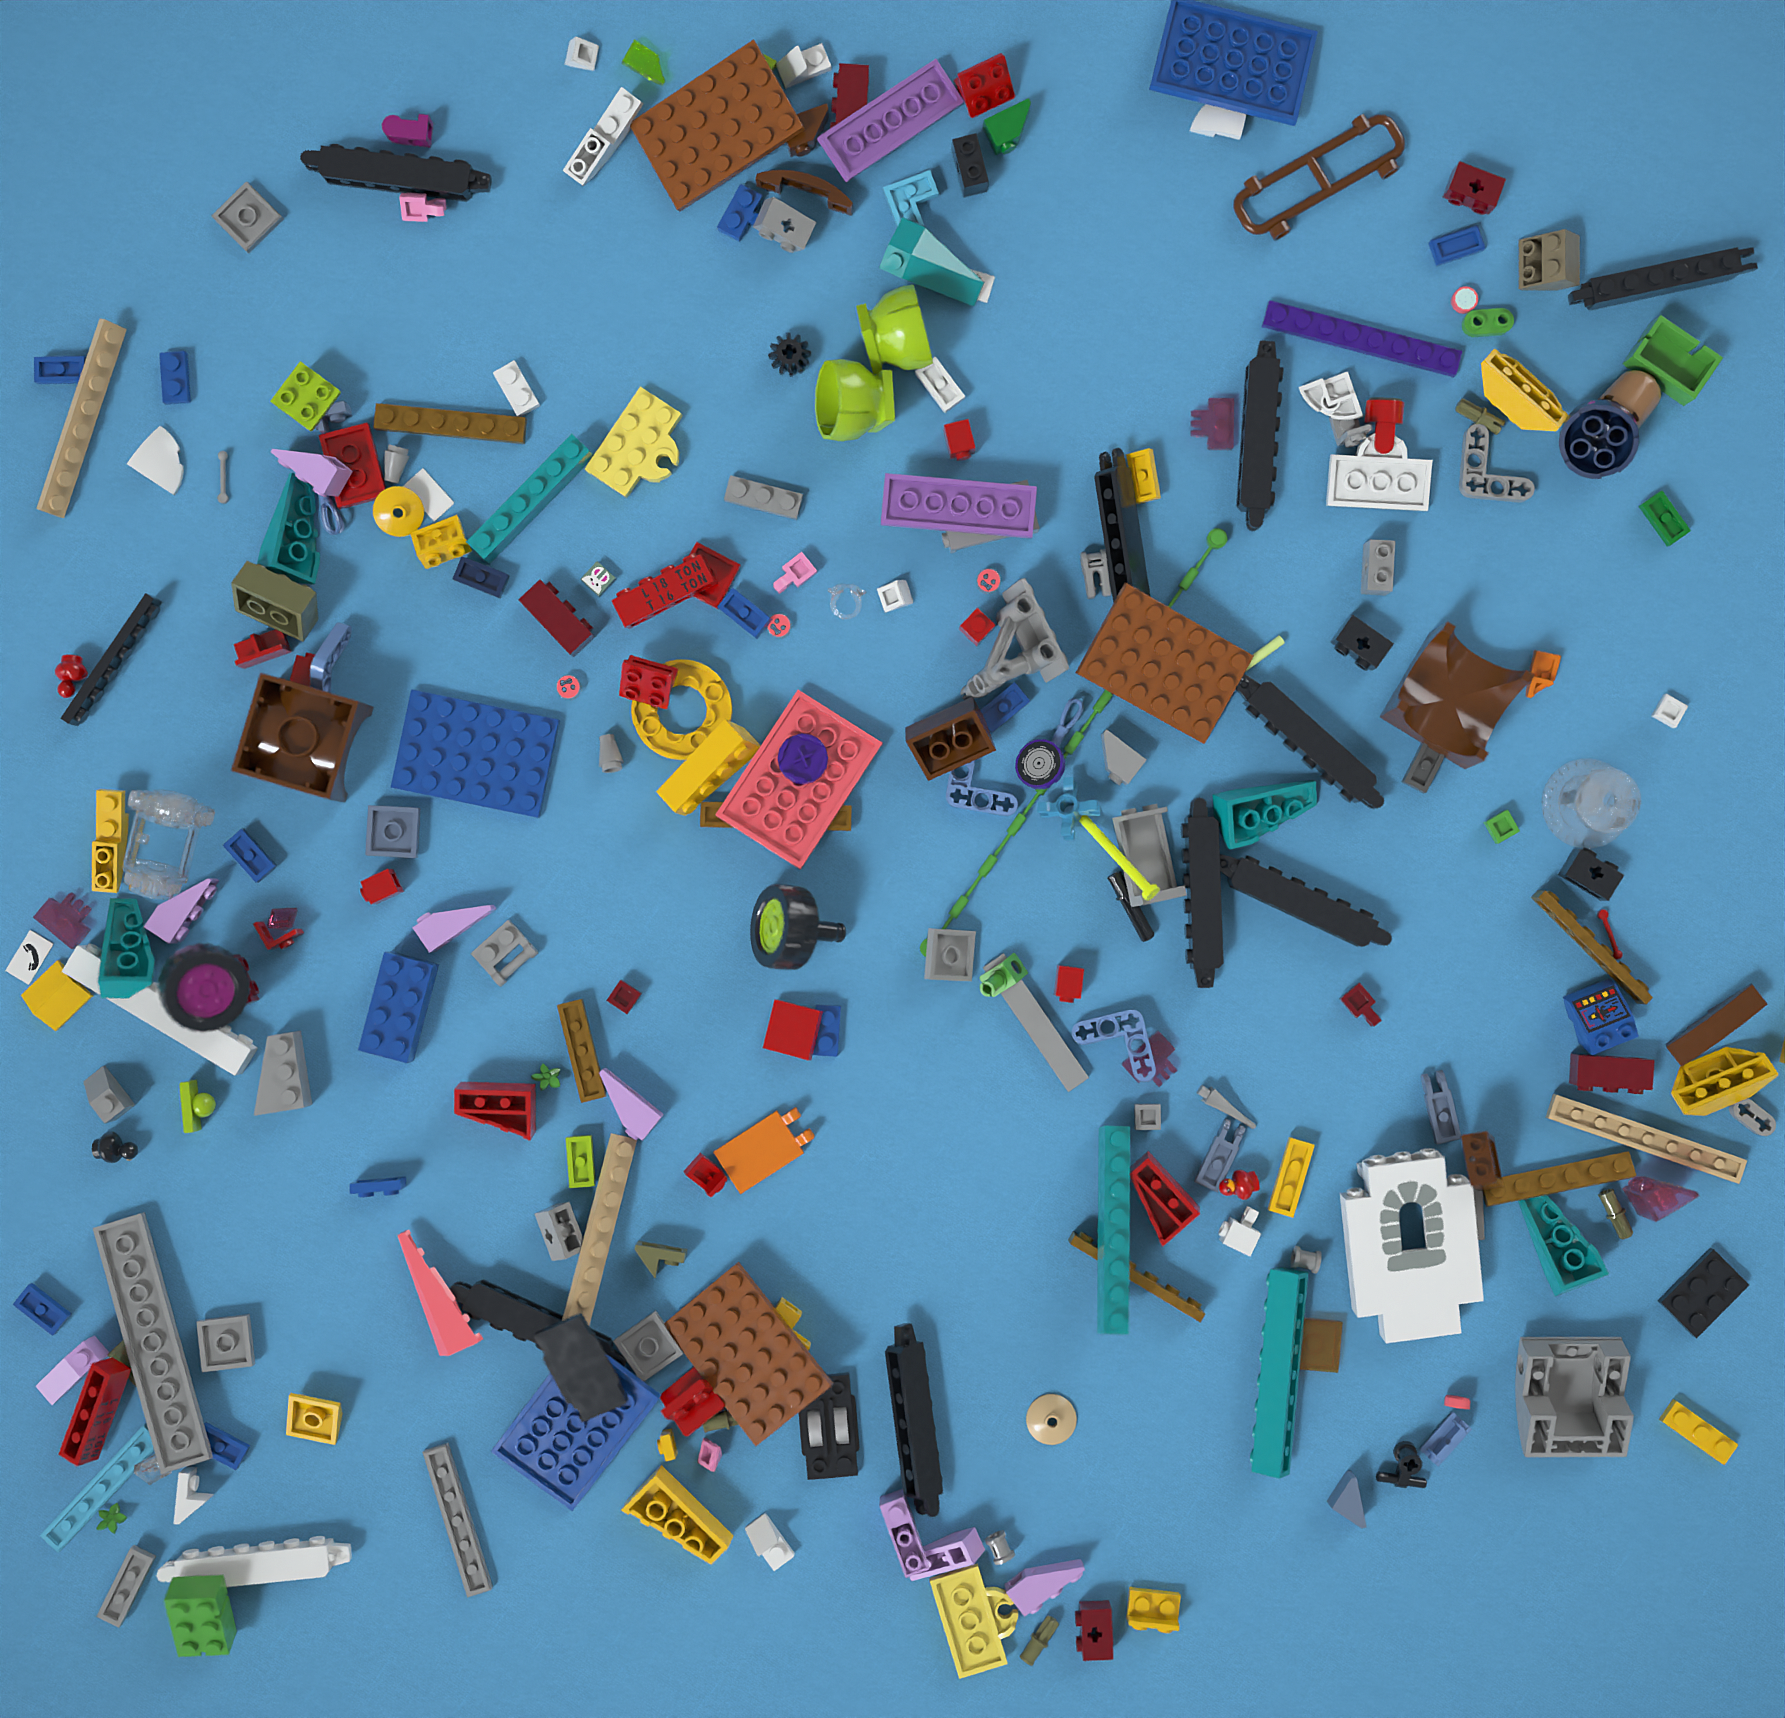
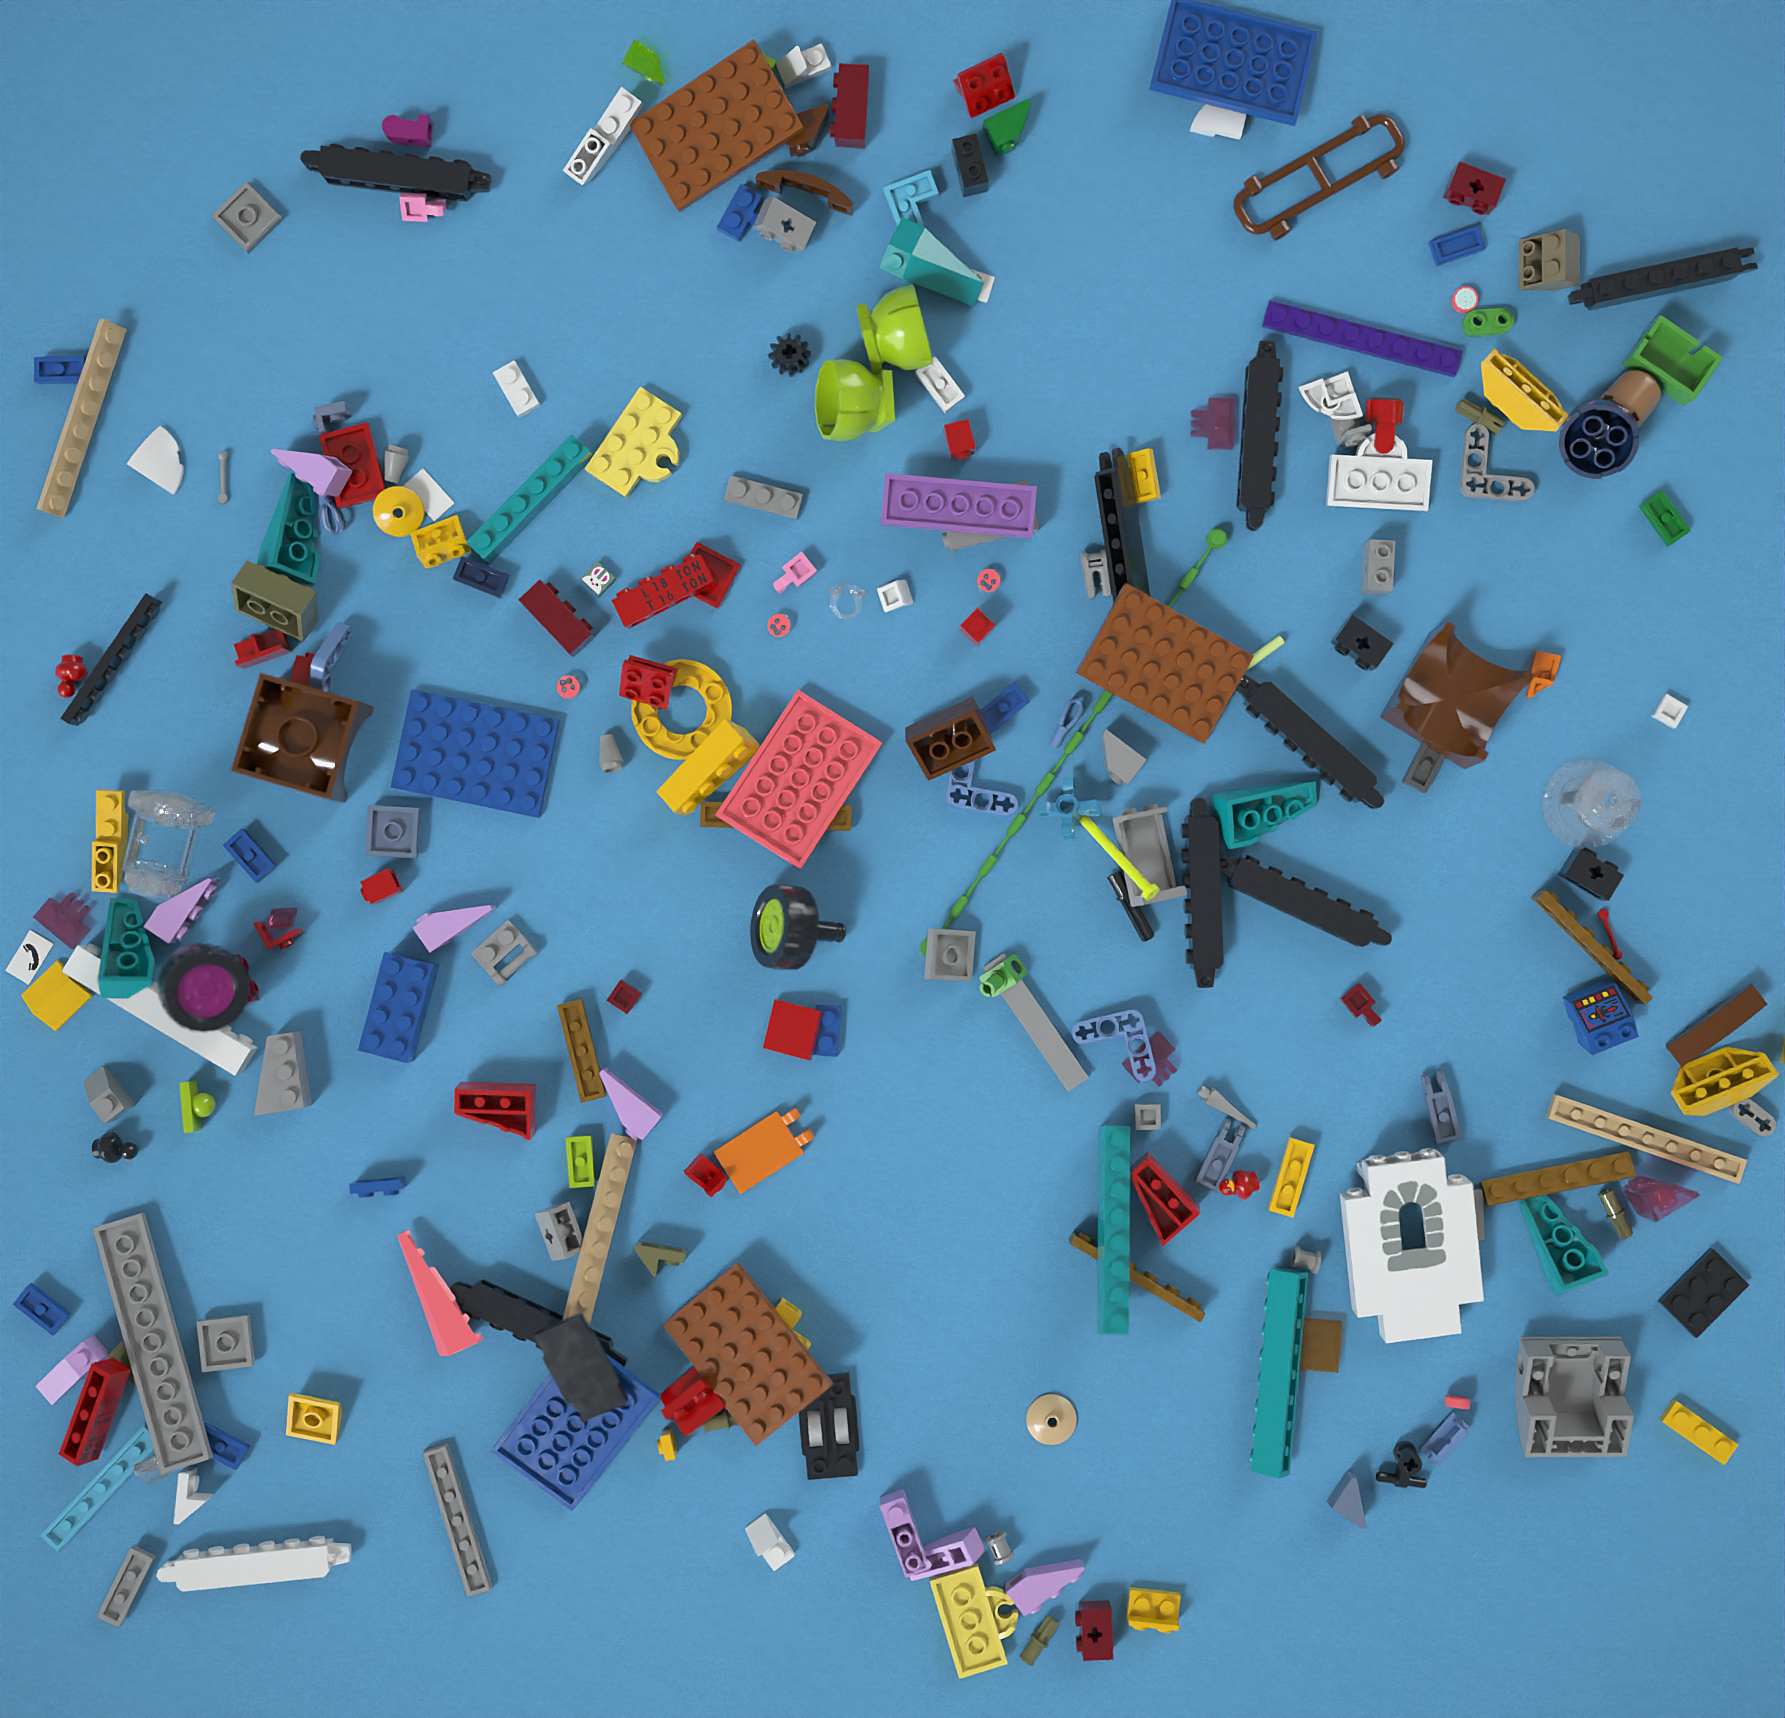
bright green plant [96,1503,127,1534] -> none
blue plate [159,351,191,405] -> none
bright green piece [164,1575,237,1657] -> none
lime bracket [270,361,341,431] -> none
pearl gold plate [373,403,527,444] -> none
bright green plant [531,1063,560,1091] -> none
white slope [565,37,599,71] -> none
light grey plate [613,1310,684,1381] -> none
yellow wedge [621,1465,734,1564] -> none
bright pink slope [697,1438,722,1472] -> none
blue plate [717,588,772,639] -> none
dark purple tile [778,733,828,785] -> none
medium lavender plate [817,59,964,183] -> none
black hinge [885,1323,943,1517] -> none
light grey plate [961,578,1069,700] -> none
tile [1015,739,1065,789] -> none
red brick [1054,965,1084,1003] -> none
white brick [1218,1206,1261,1256] -> none
reddish brown window [1461,1131,1504,1191] -> none
bright green plate [1483,810,1520,844] -> none
dark red brick [1569,1053,1655,1094] -> none

